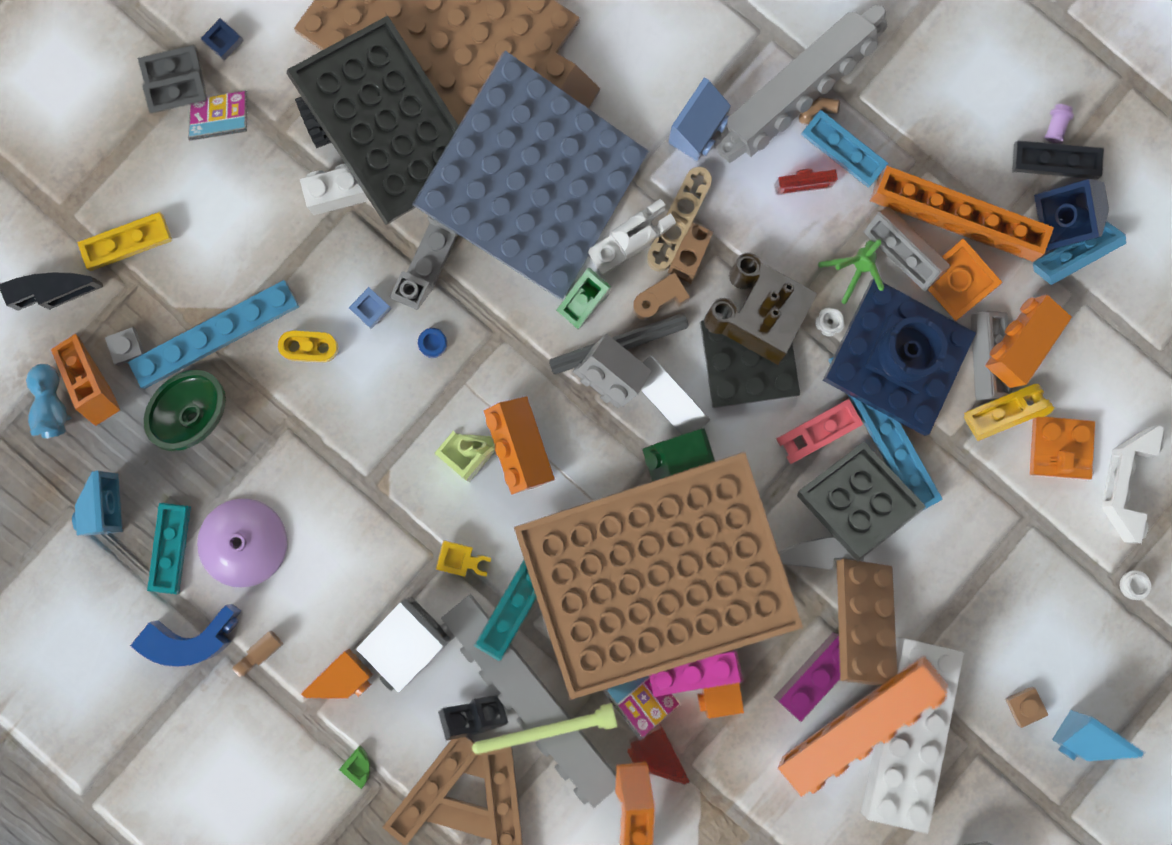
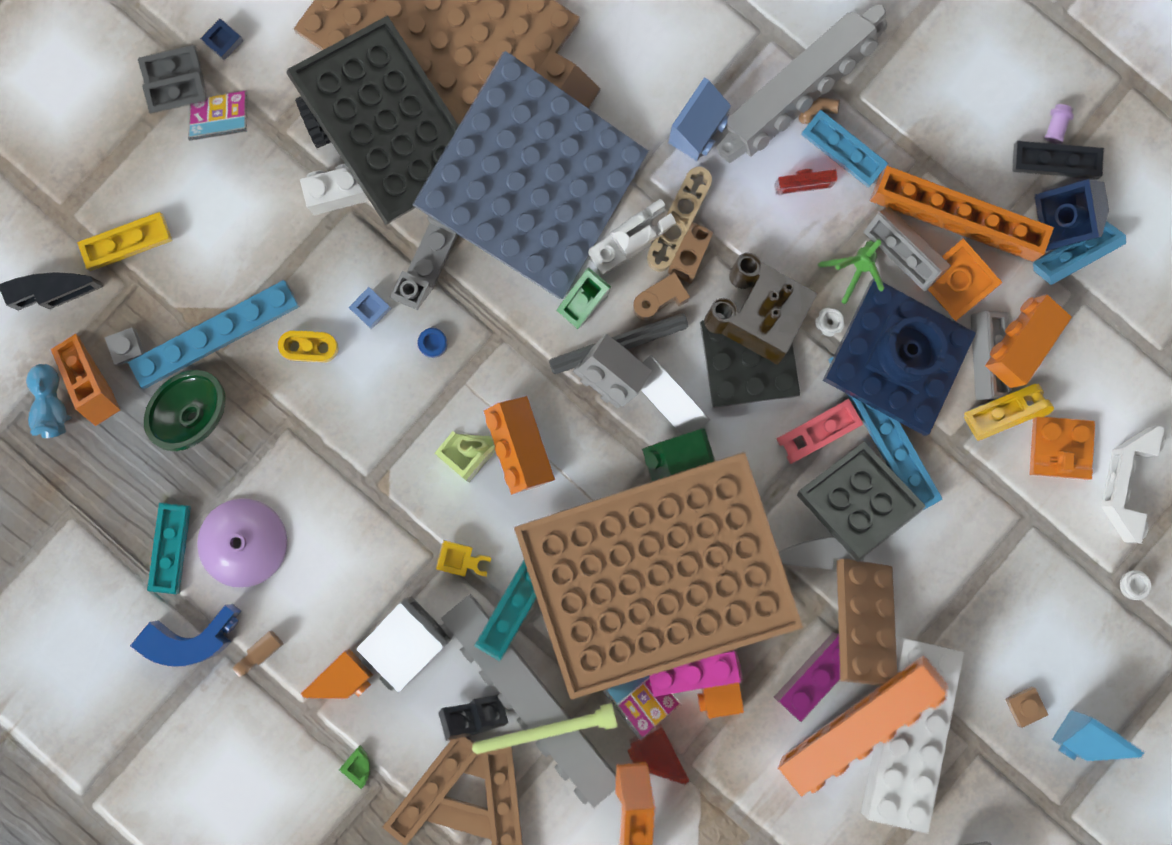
dark azure slope [72,471,123,536] -> none

